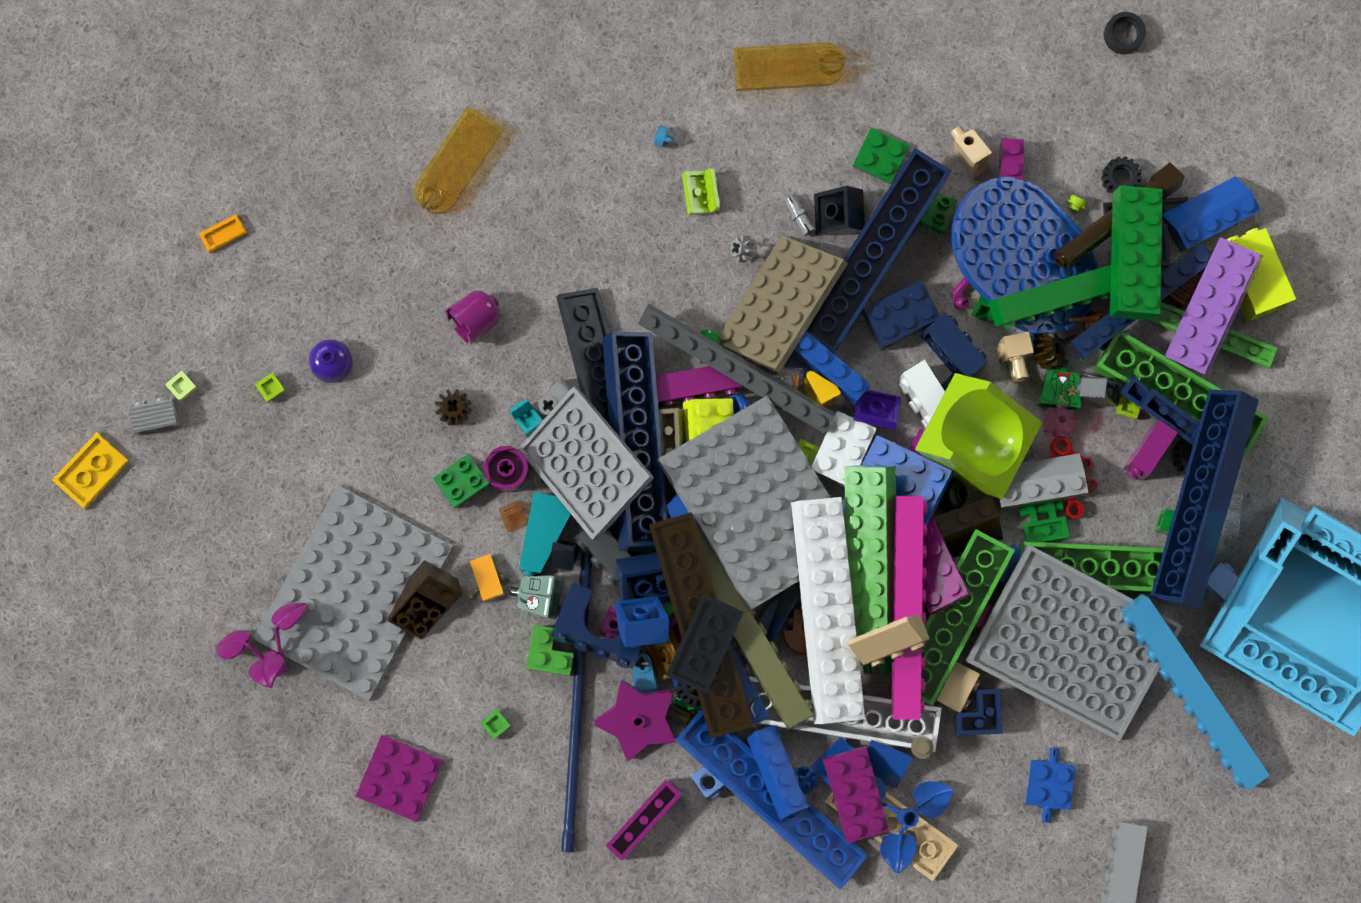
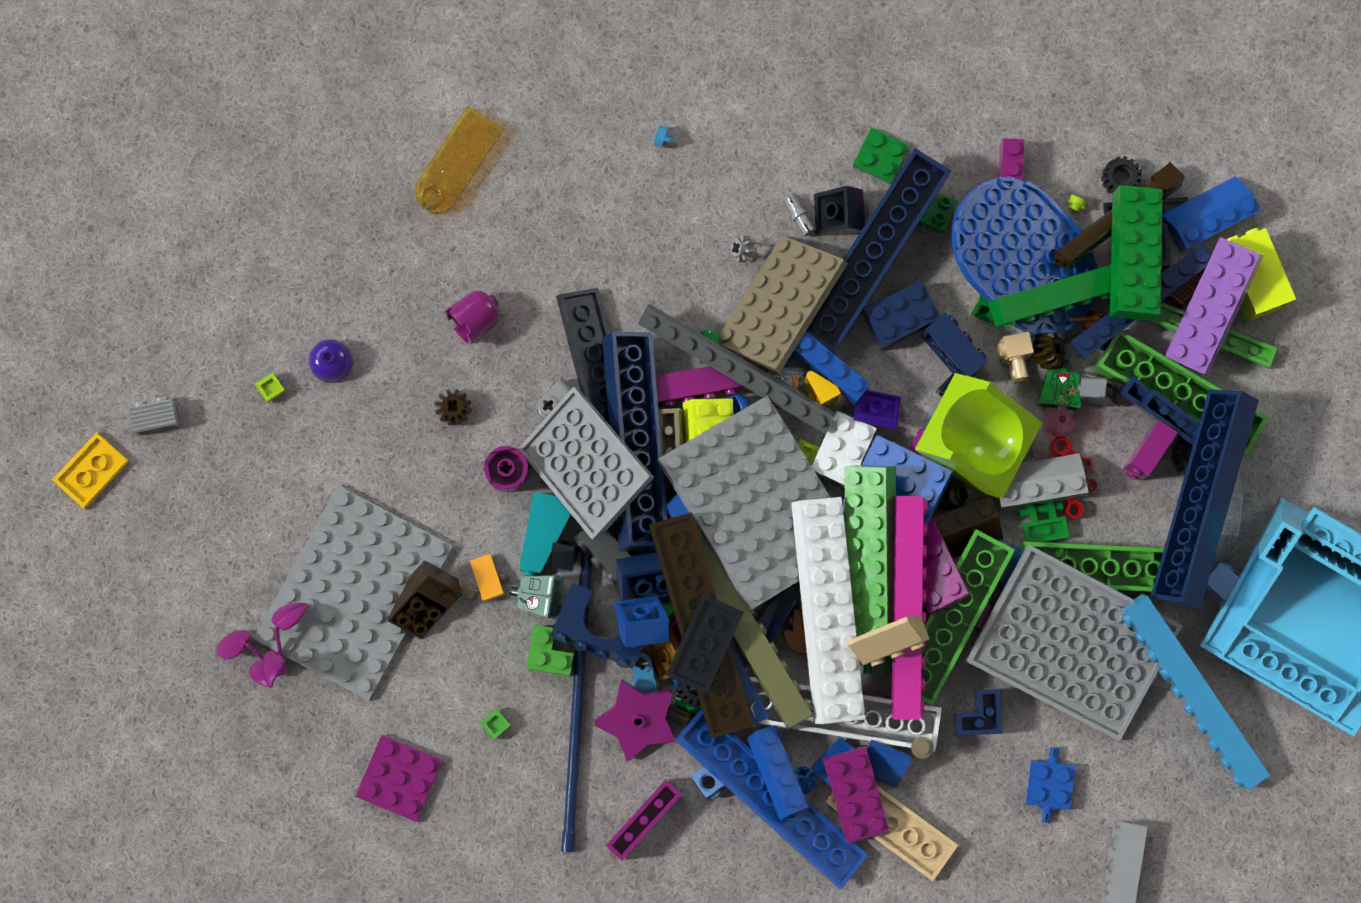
yellowish green plate [165,371,197,402] -> none
light orange tile [199,214,247,254] -> none
green hinge [433,454,490,509] -> none
clear orange slope [499,501,528,532] -> none
teal bracket [510,399,543,437] -> none
magenta brick [600,606,620,639] -> none
lime bracket [682,168,721,215] -> none
clear yellow plate [733,42,845,91] -> none
blue plant [874,776,954,874] -> none
white brick [898,360,945,428] -> none
tan brick [935,662,980,713] -> none
tan torso [951,126,992,179] -> none
magenta arm [952,277,971,309] -> none
black tyre [1103,12,1146,55] -> none
lime plate [1115,395,1140,420] -> none
green brick [1154,508,1175,536] -> none

